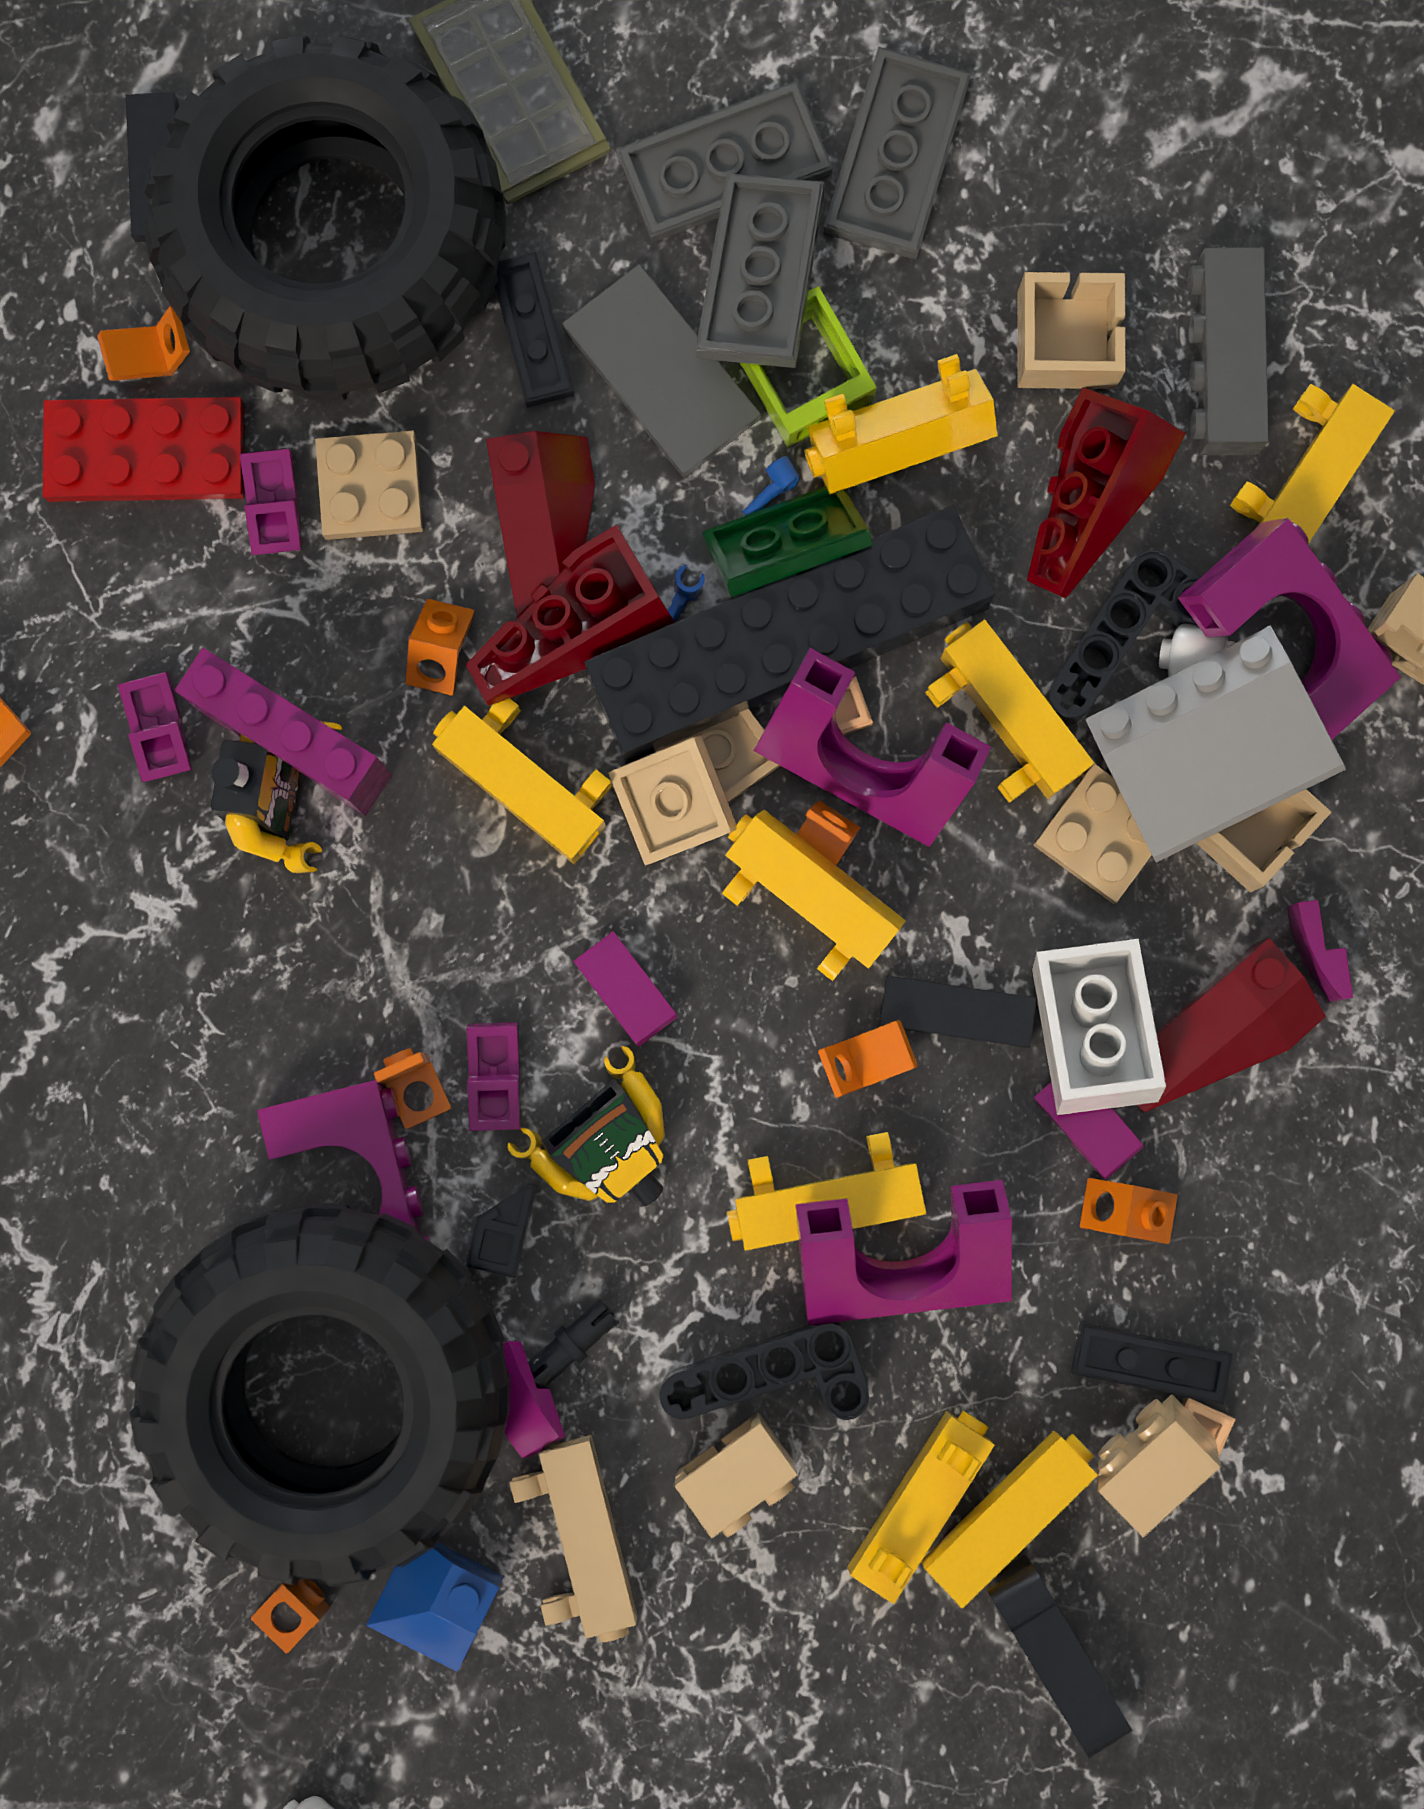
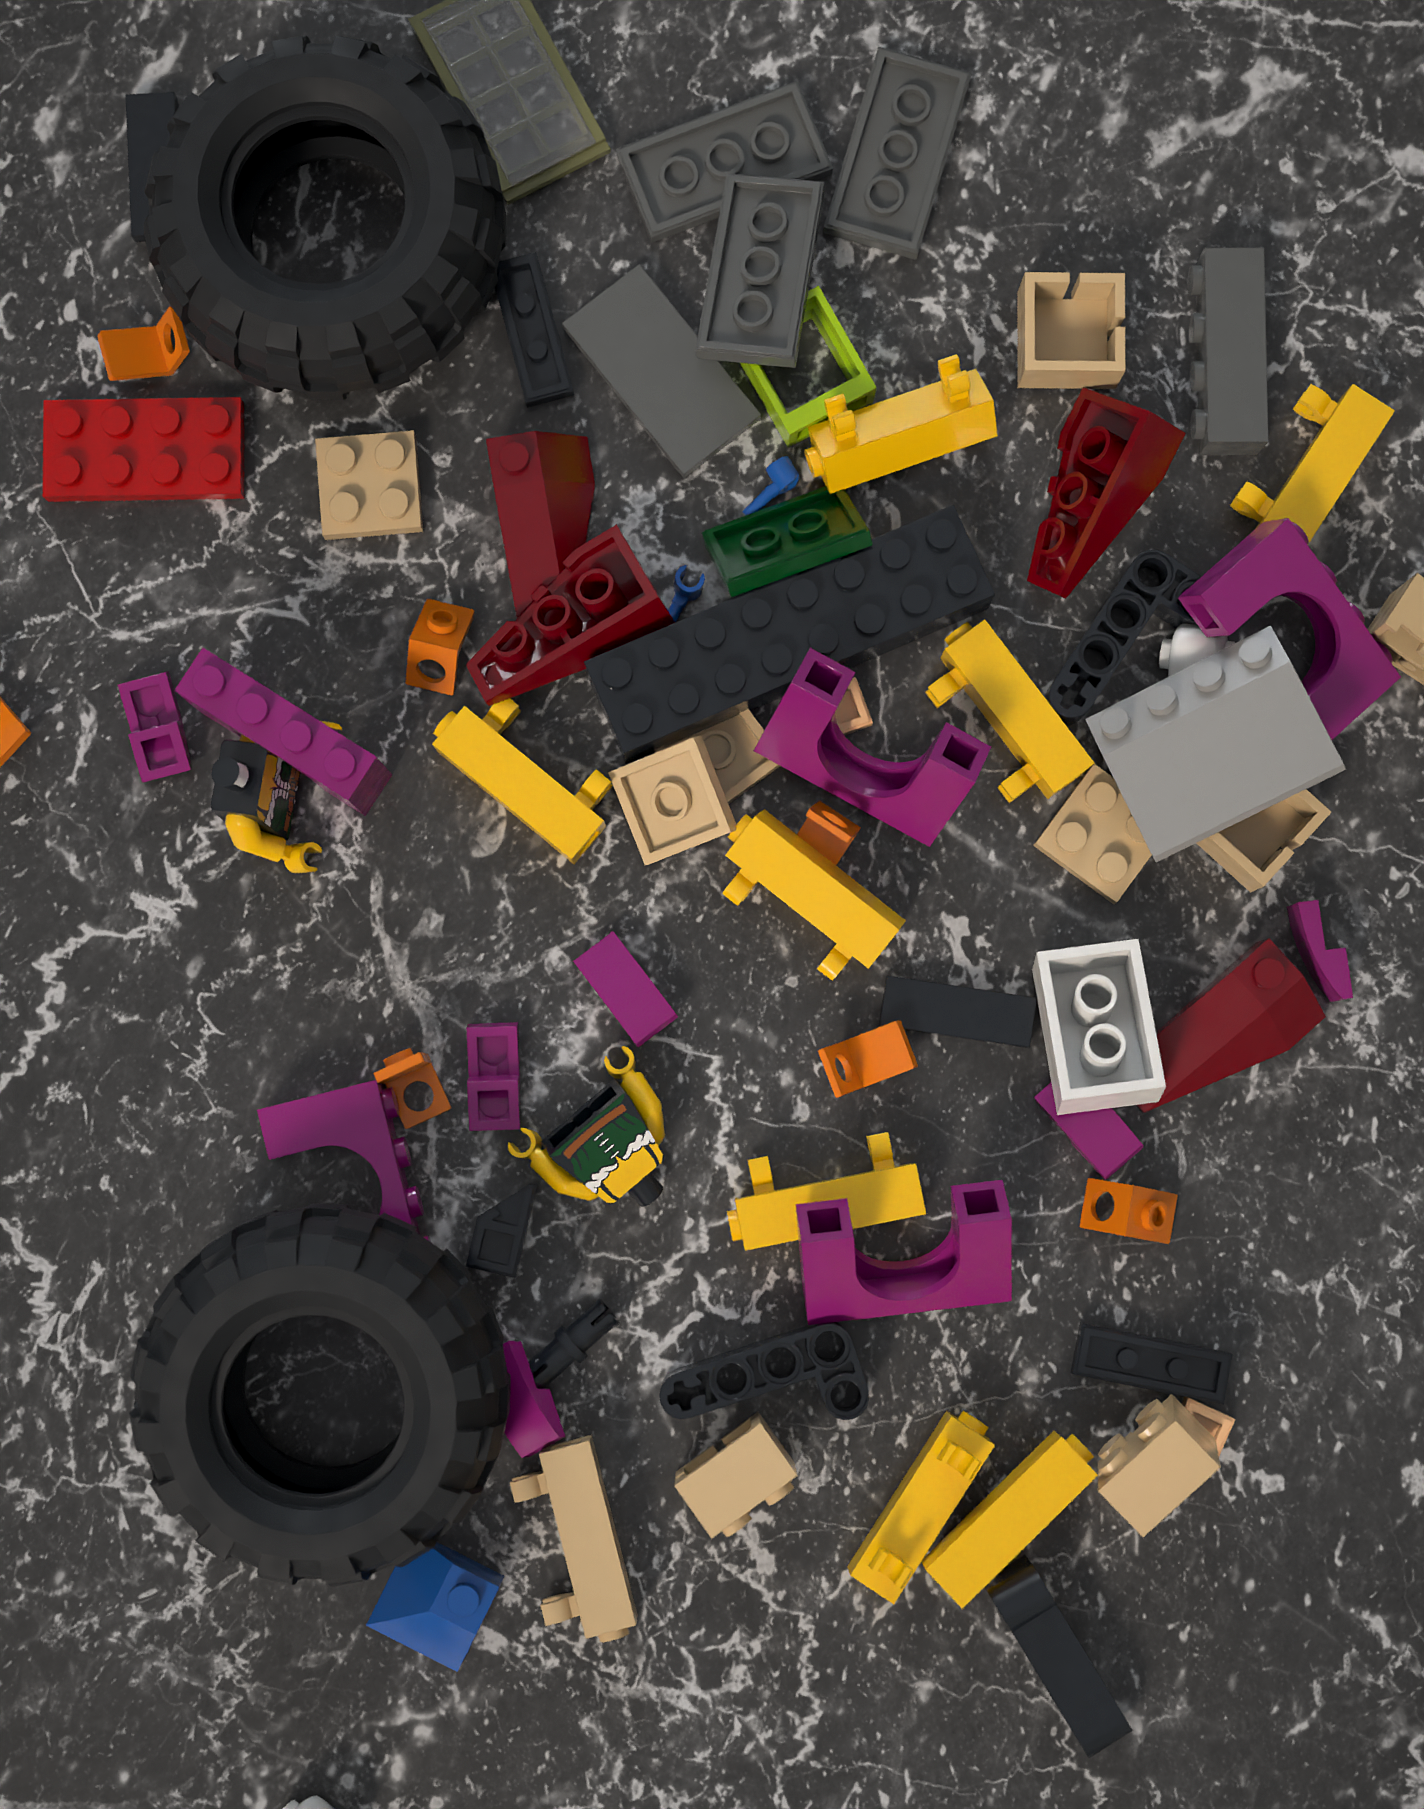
magenta slope [240,448,302,555] -> none
orange bracket [251,1579,330,1653] -> none

